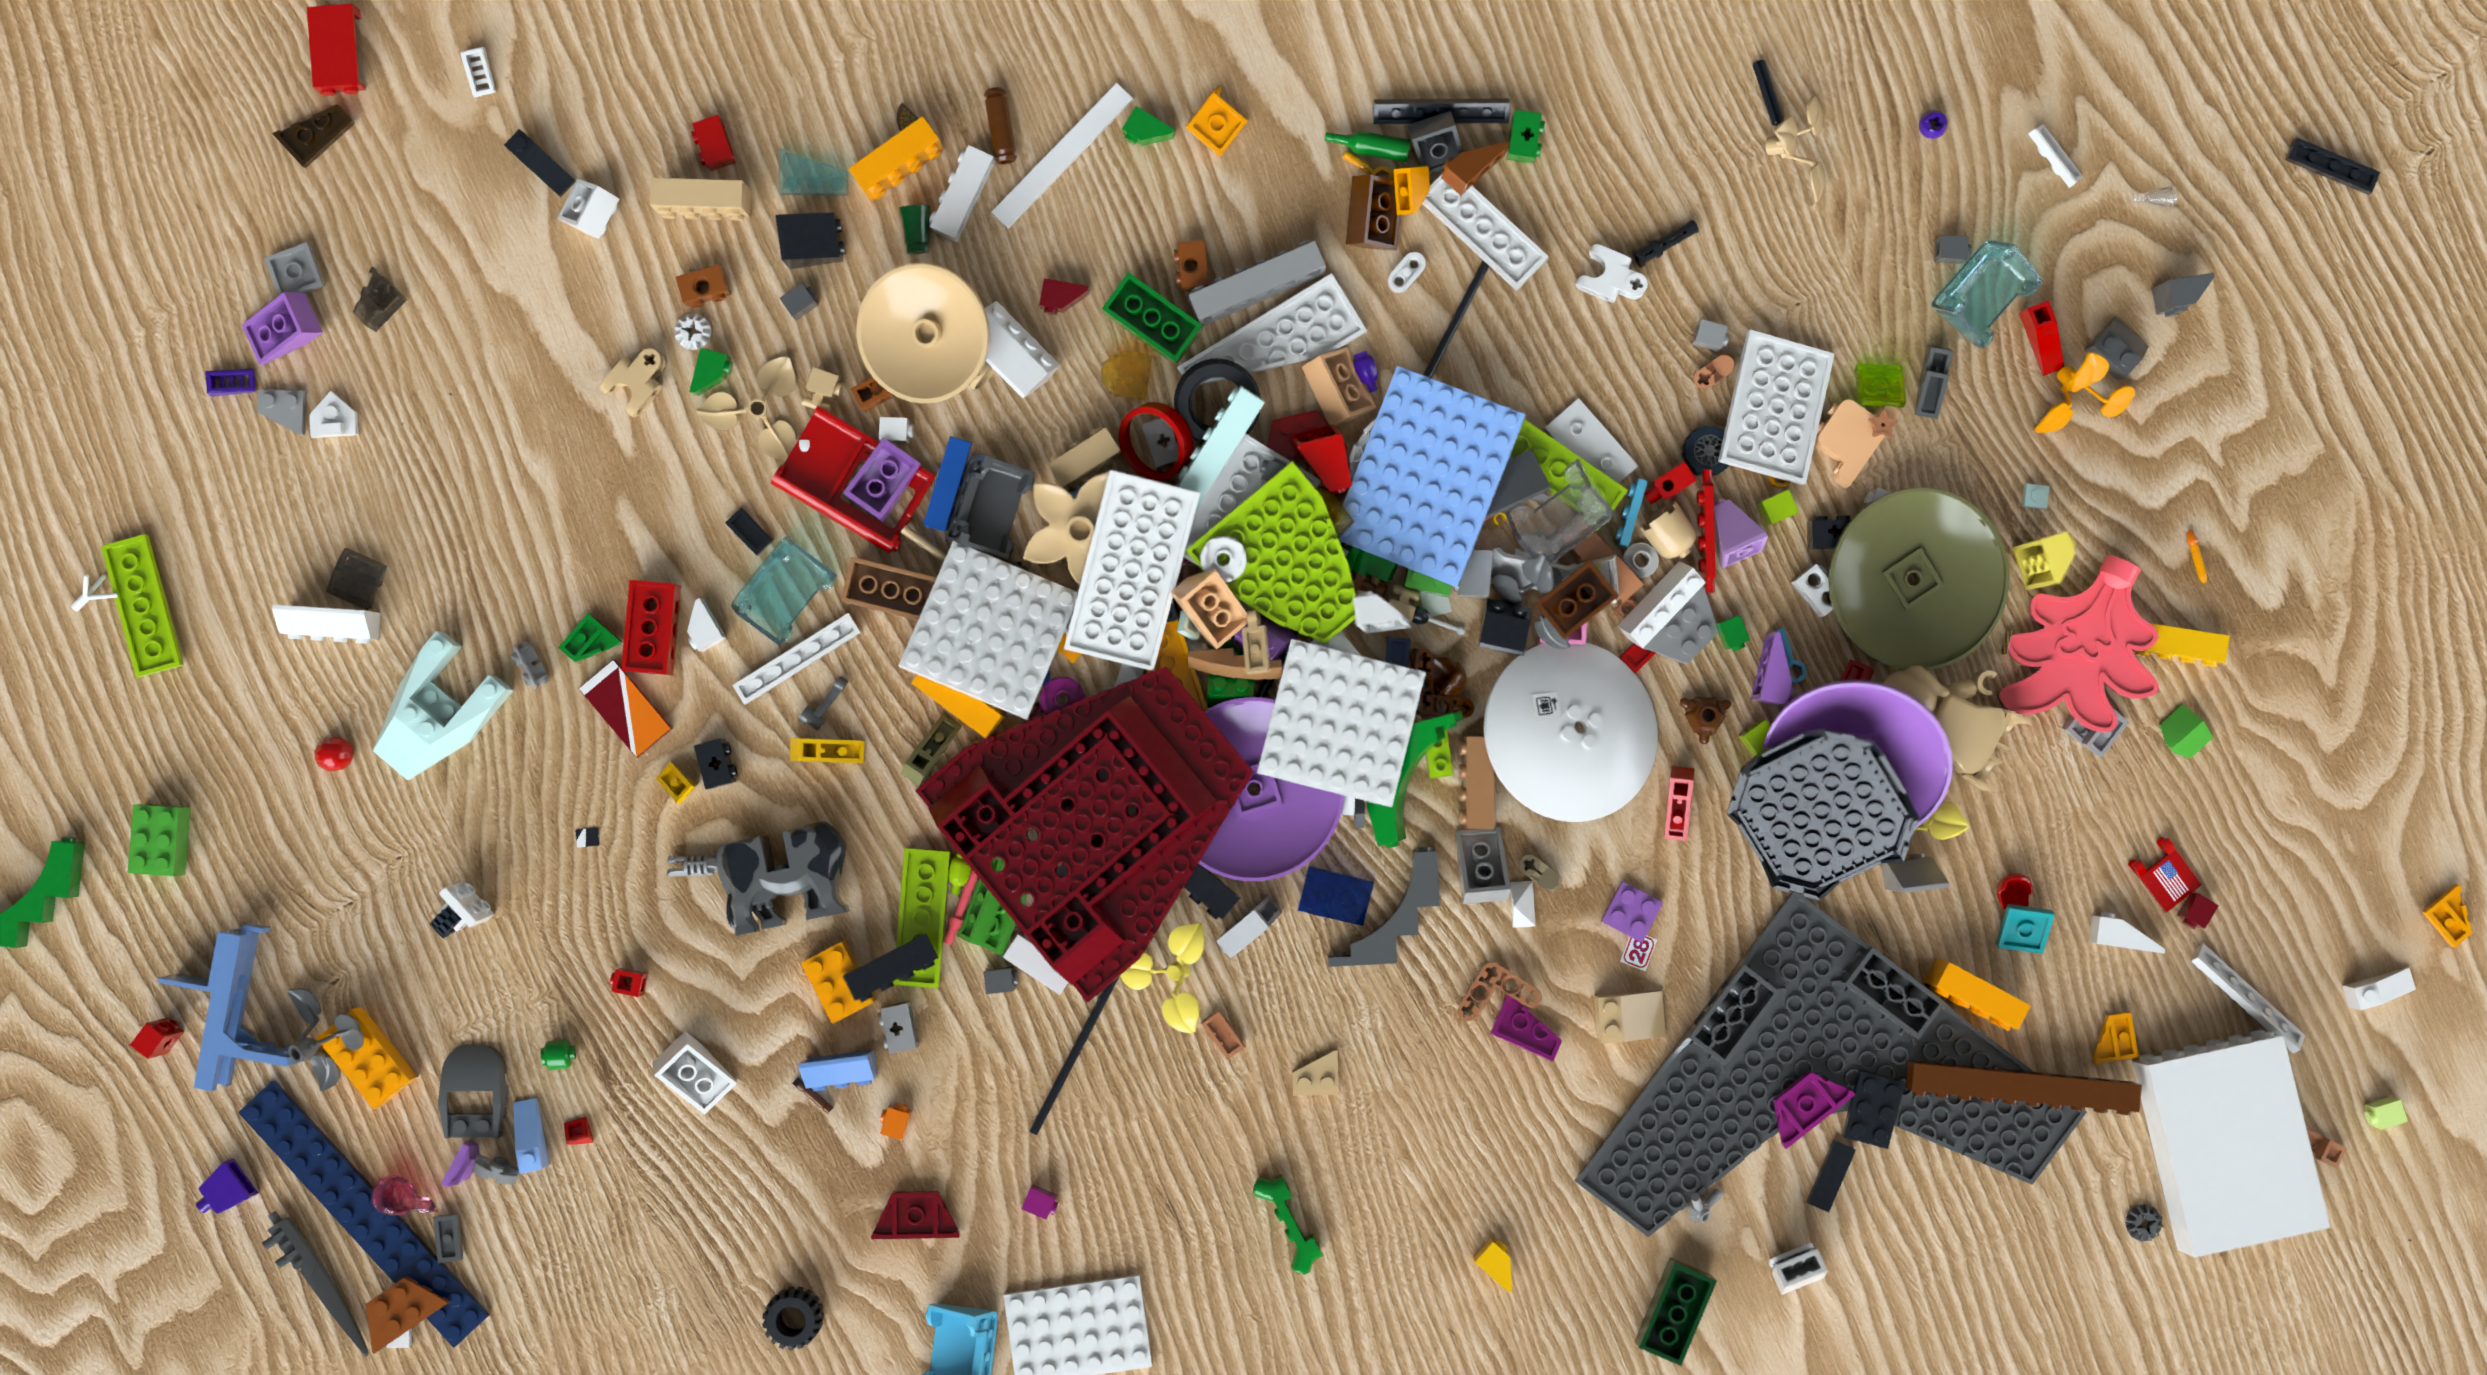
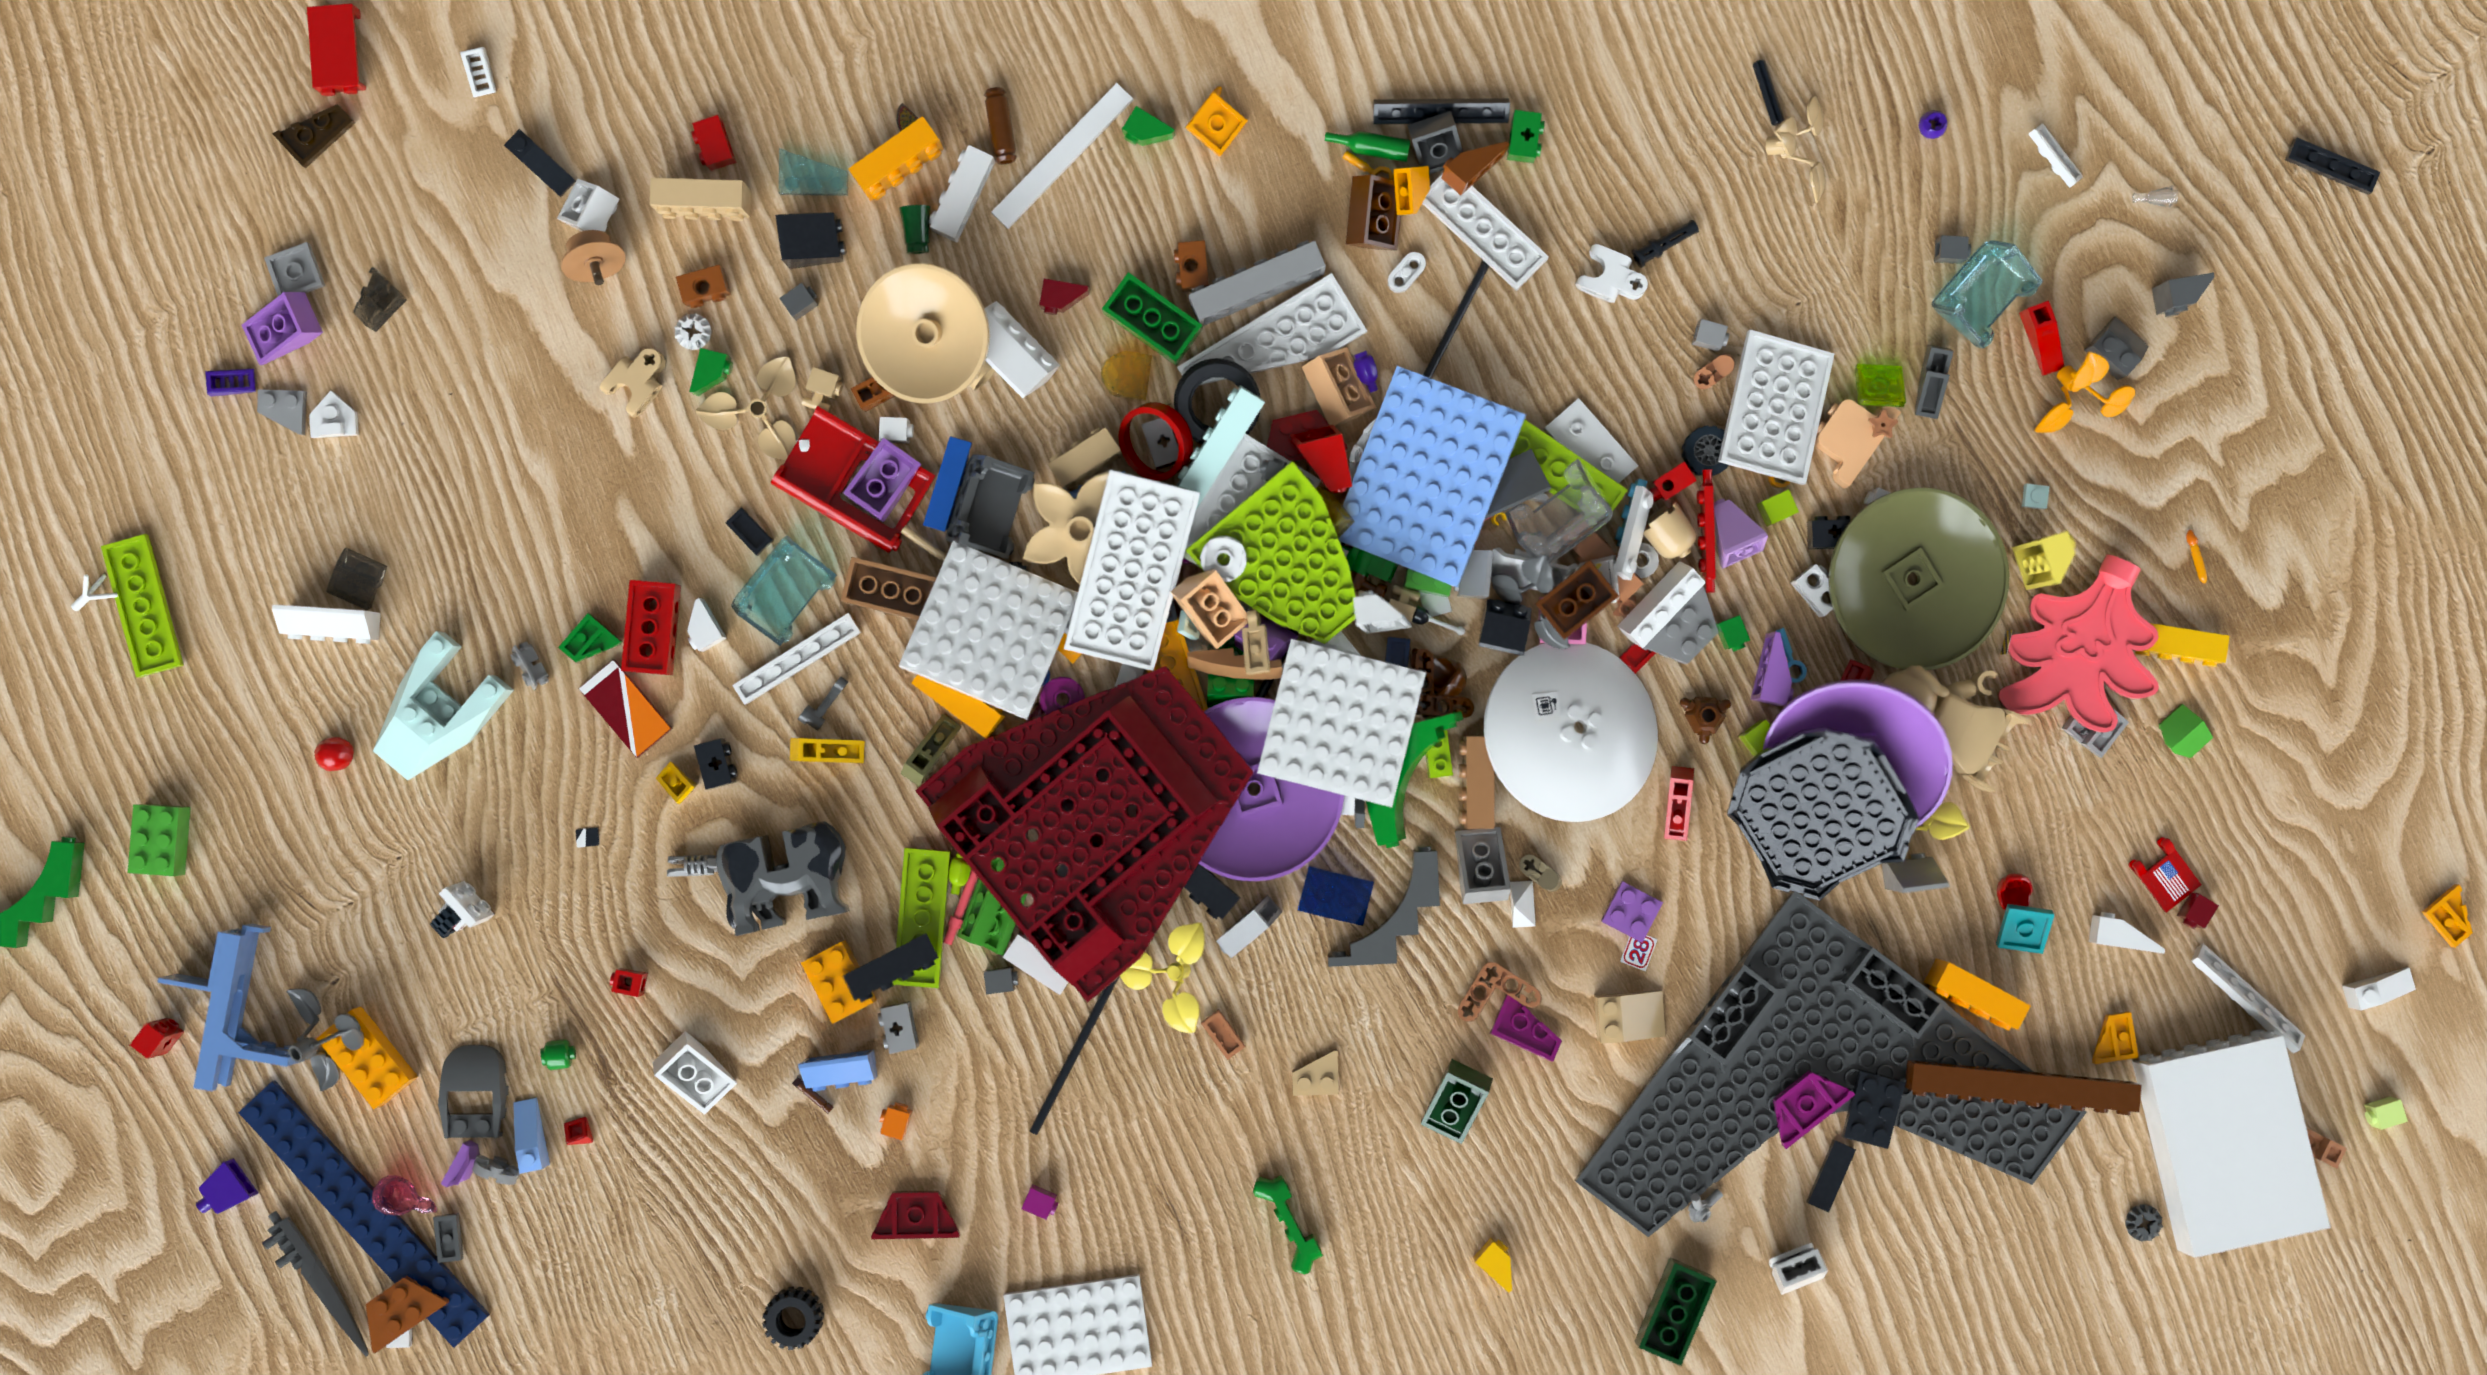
none -> medium nougat piece [561,230,626,285]
none -> dark green slope [1421,1059,1493,1144]
none -> white plate [1614,486,1653,580]

